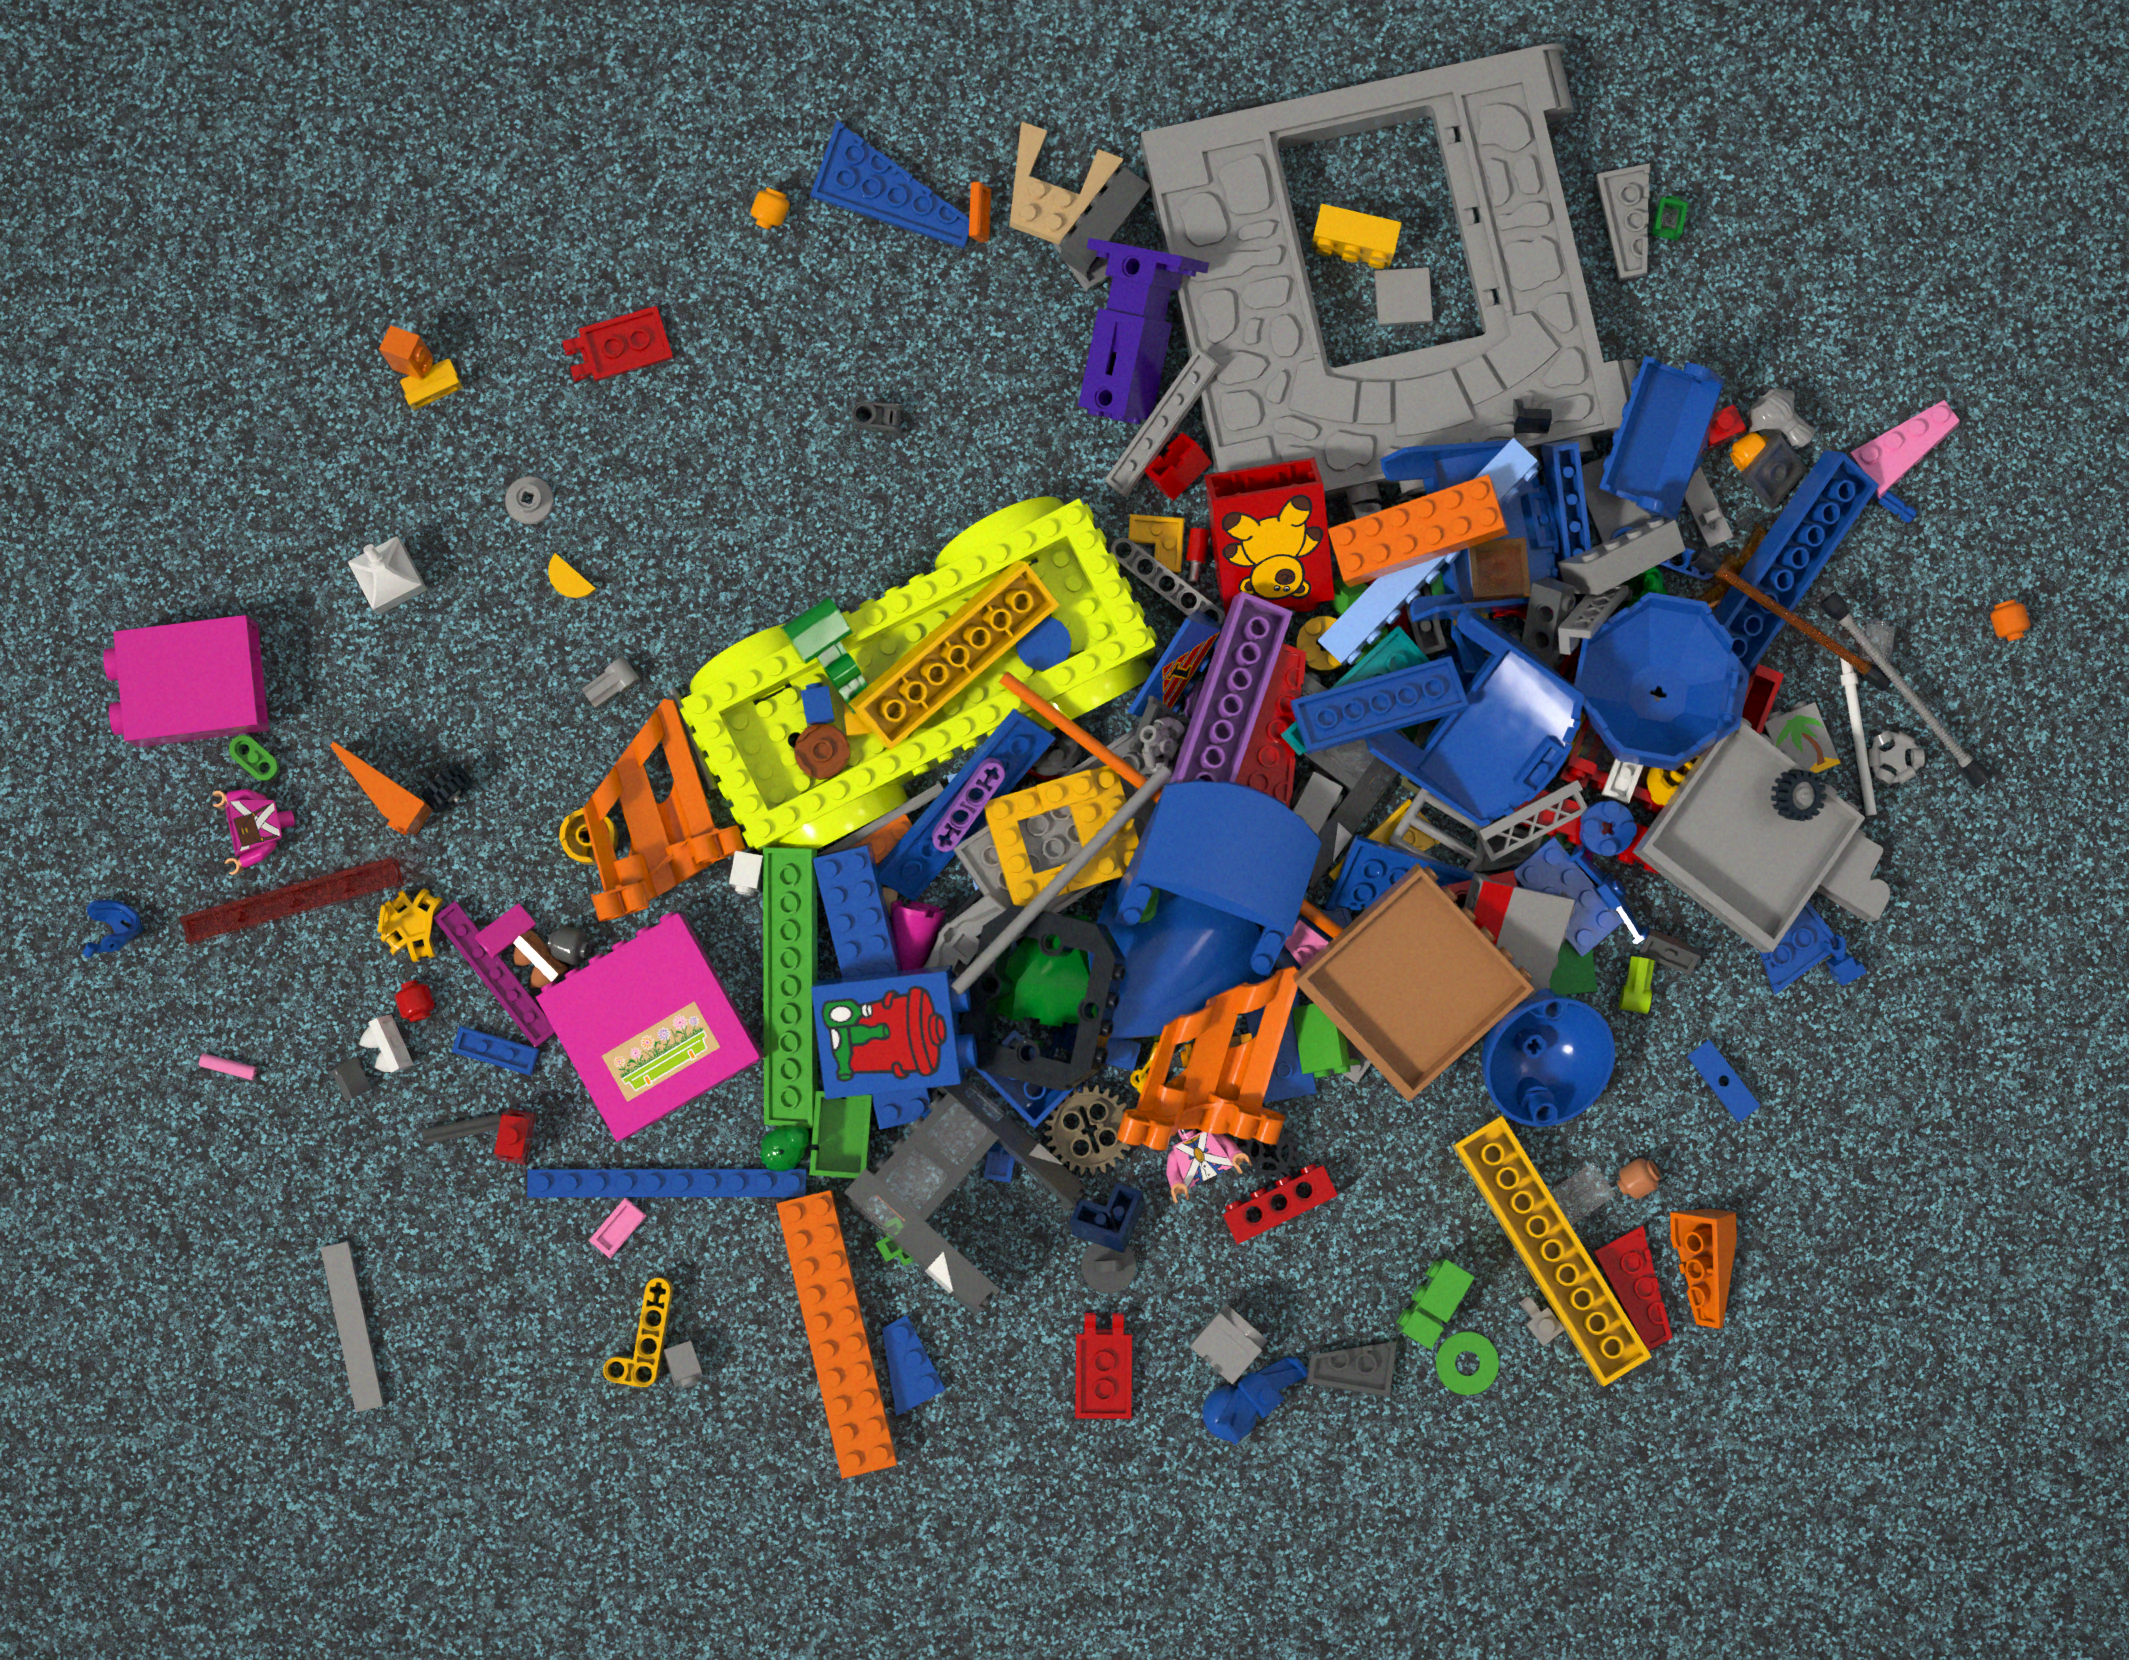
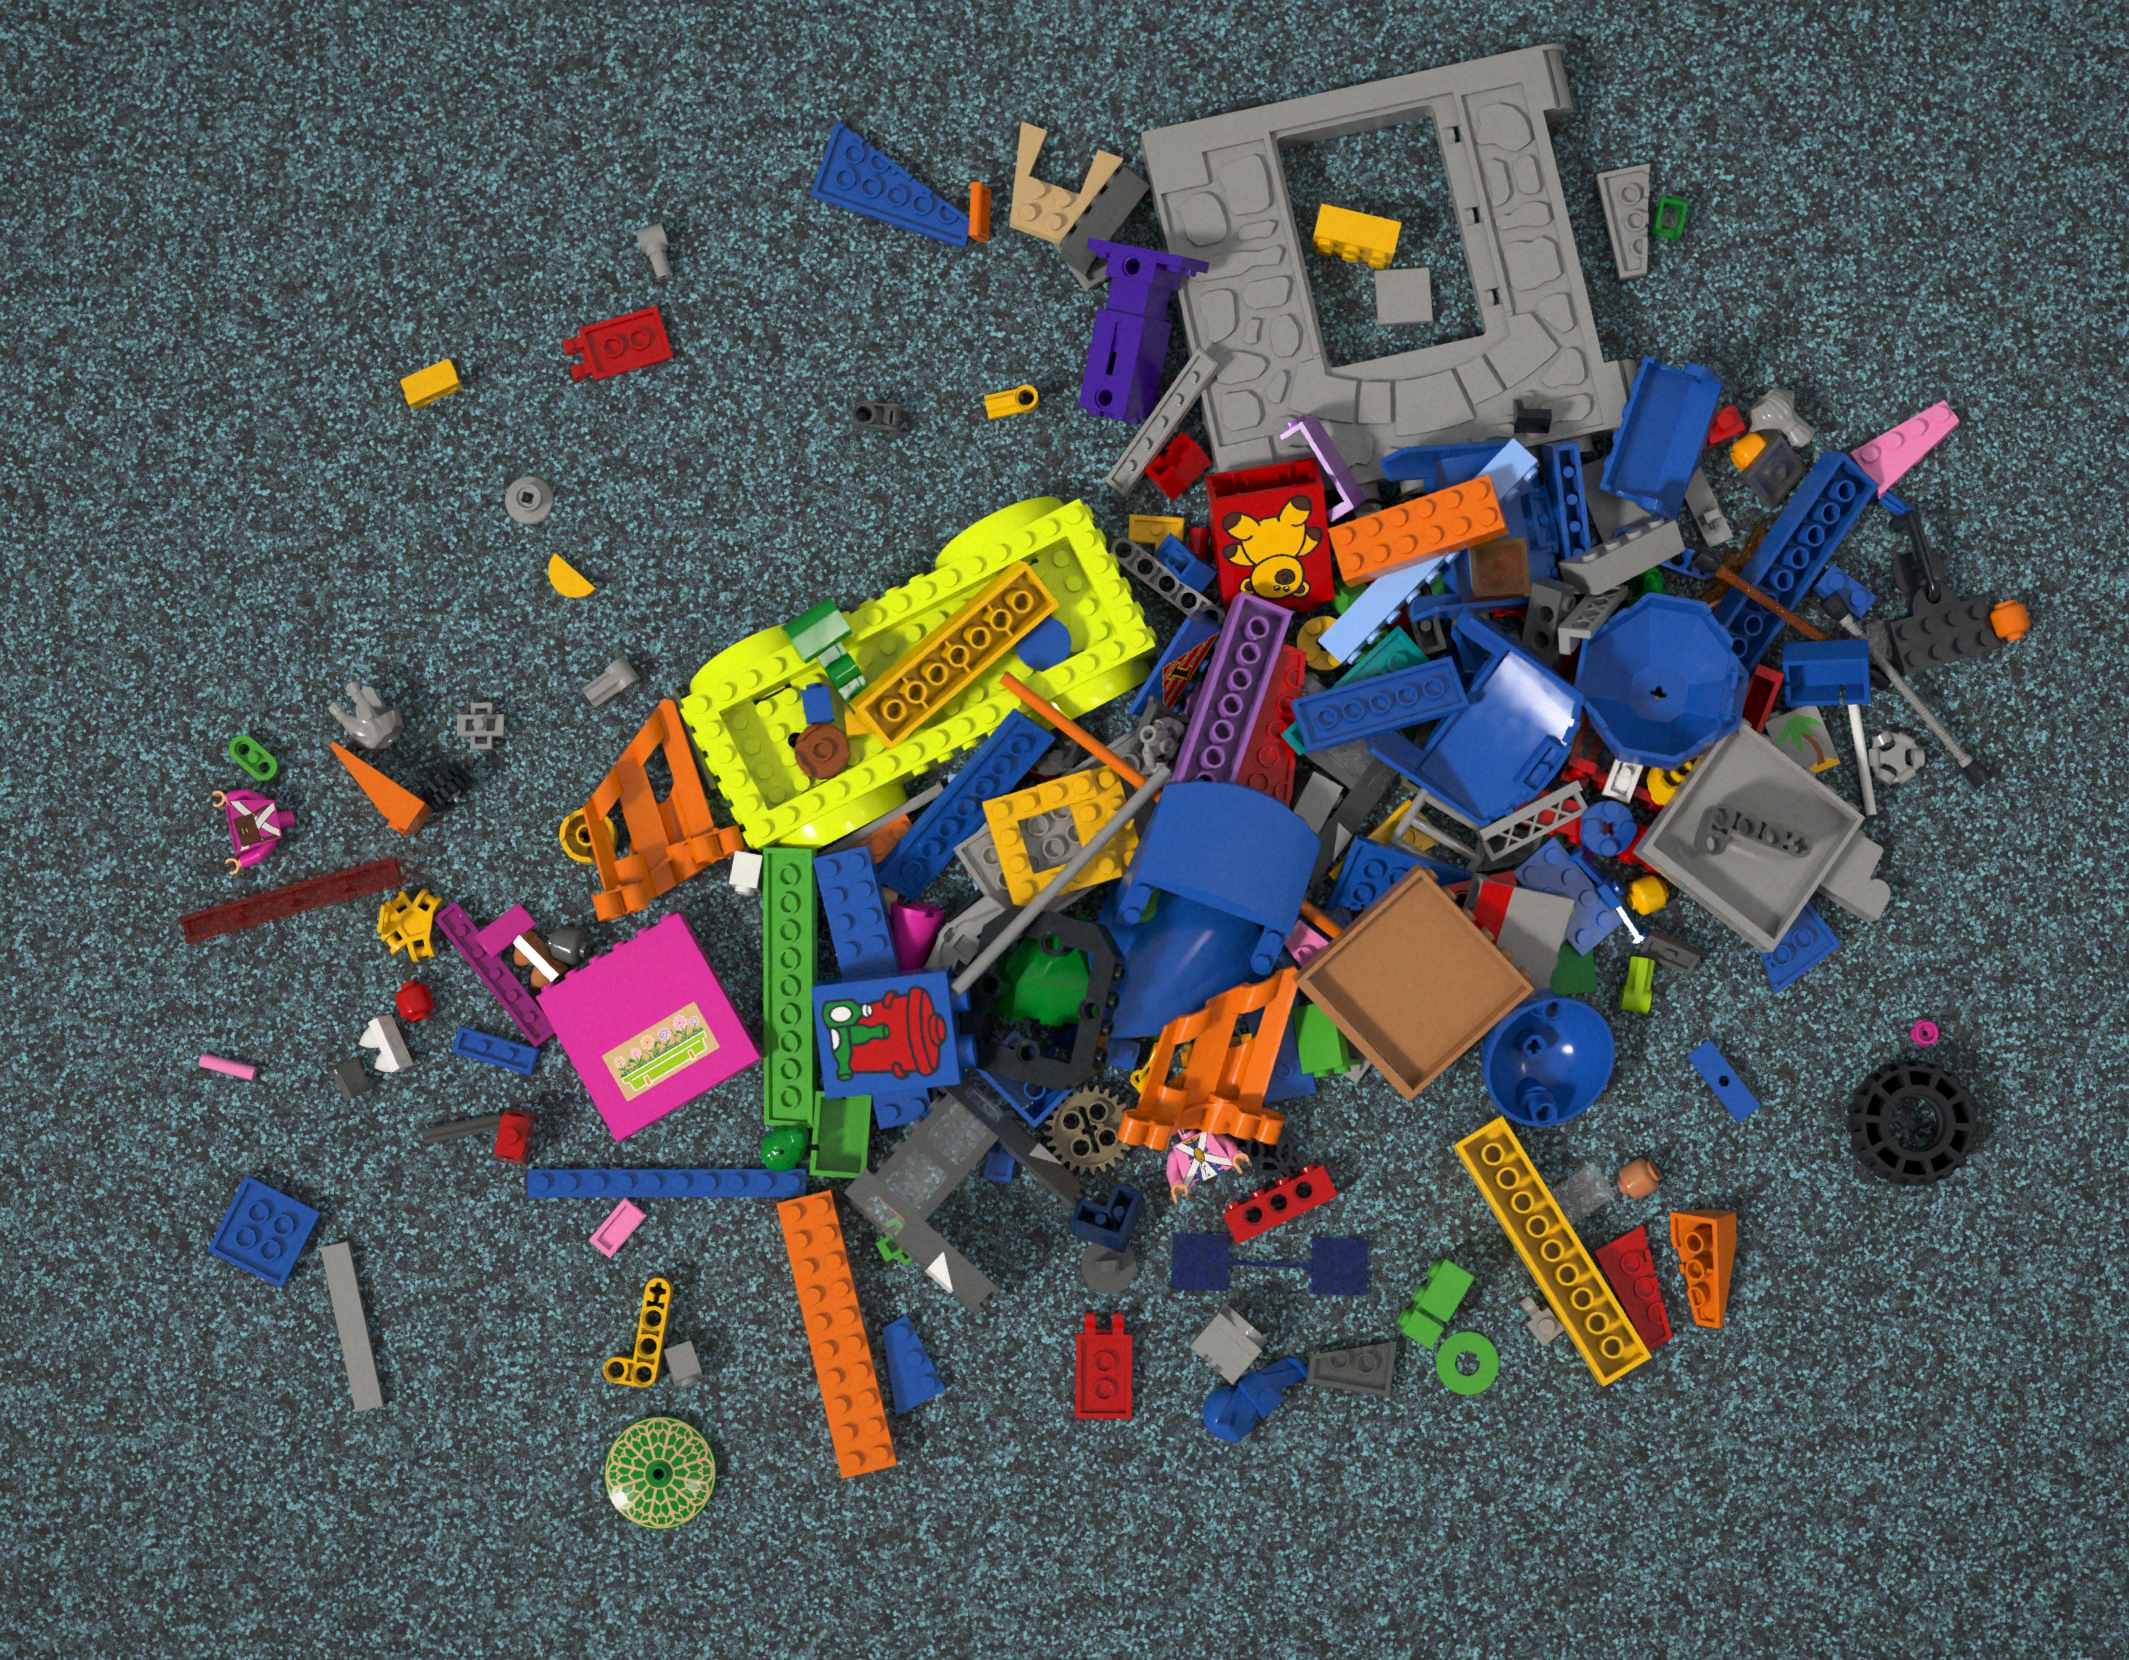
blue helmet [82,900,144,958] -> none
dark pink brick [103,615,269,748] -> none
white piece [348,536,427,615] -> none
orange brick [379,325,433,380] -> none
light orange head [751,187,790,230] -> none
medium lavender beam [932,758,1005,852] -> none
black wheel [1771,769,1827,821] -> none
blue piece [1824,934,1867,986] -> none
none -> blue plate [207,1175,322,1288]
none -> light grey piece [328,681,404,752]
none -> light grey piece [457,703,505,750]
none -> green dish [604,1416,717,1530]
none -> light grey pin [635,223,673,280]
none -> yellow piece [984,385,1040,420]
none -> blue arch [1154,533,1217,594]
none -> clear blue hinge [1171,1233,1368,1296]
none -> medium lavender panel [1279,414,1367,522]
none -> yellow head [1625,875,1669,915]
none -> dark grey beam [1693,803,1812,860]
none -> blue piece [1782,639,1871,707]
none -> blue brick [1810,564,1877,622]
none -> black tyre [1846,1060,1979,1186]
none -> black plate [1885,510,2001,677]
none -> dark pink plate [1911,1020,1939,1047]

